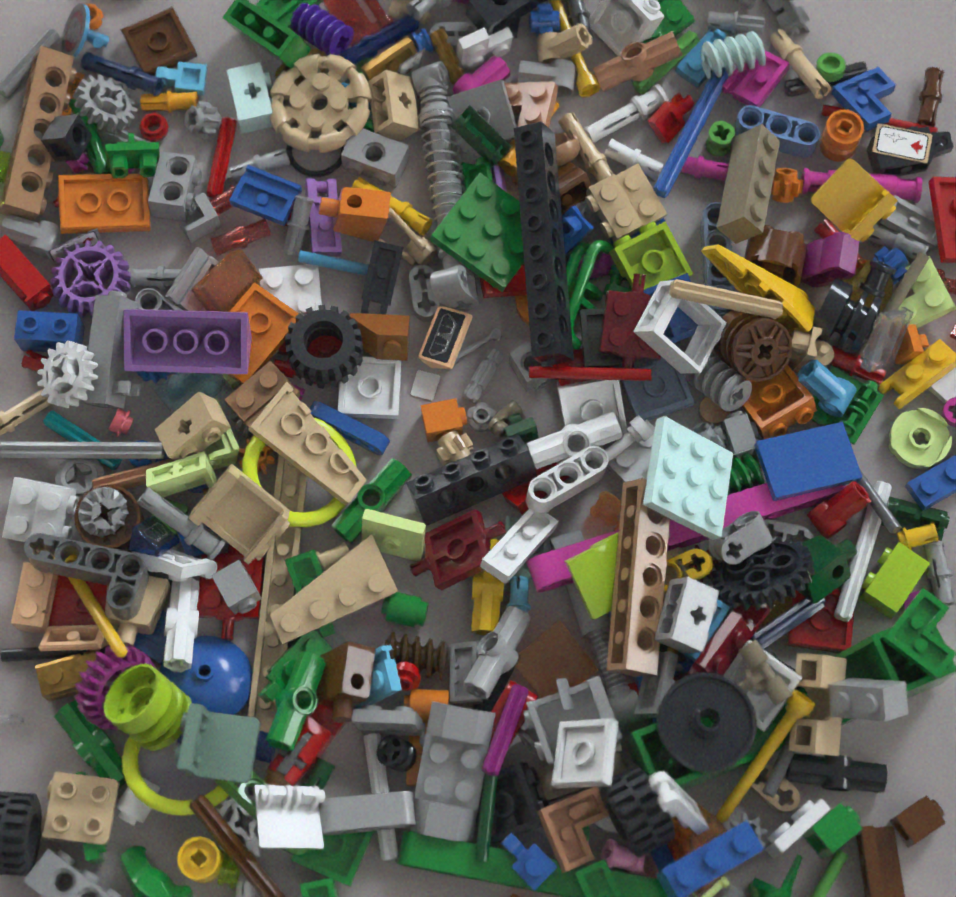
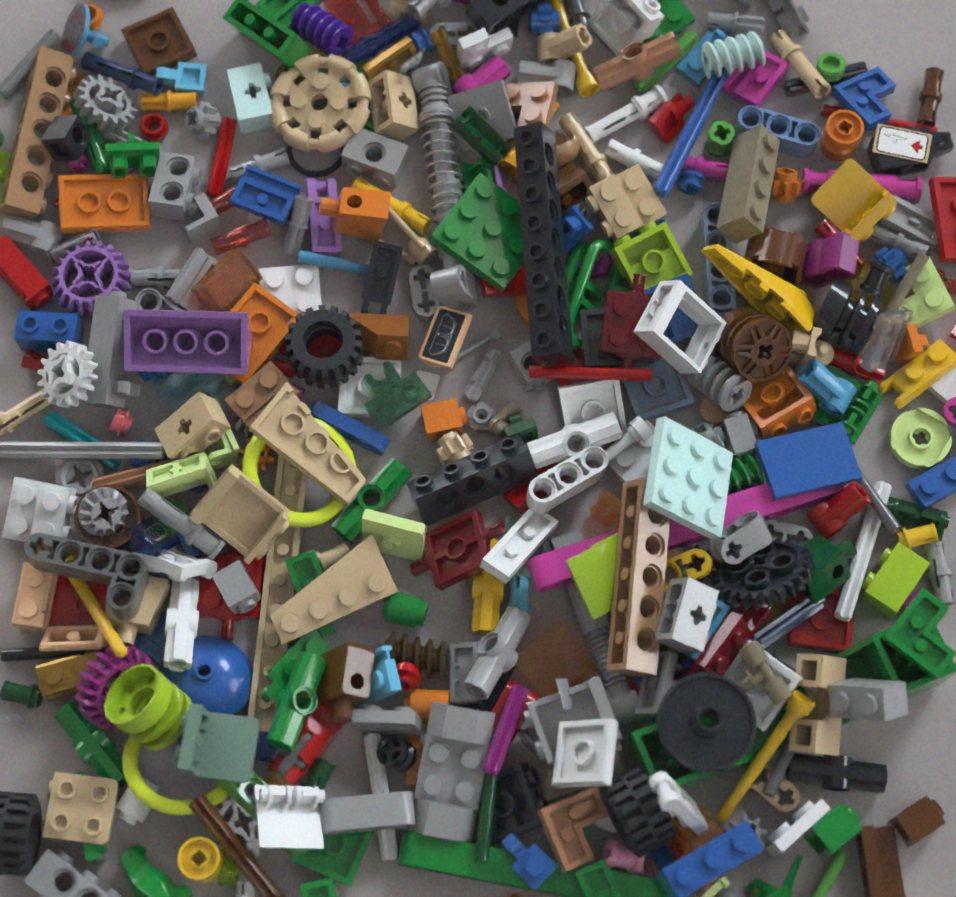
tan axle [669,279,783,319] -> none
none -> dark green pin [0,680,43,709]
none -> clear green plate [363,361,432,431]
none -> blue bush [677,170,705,195]

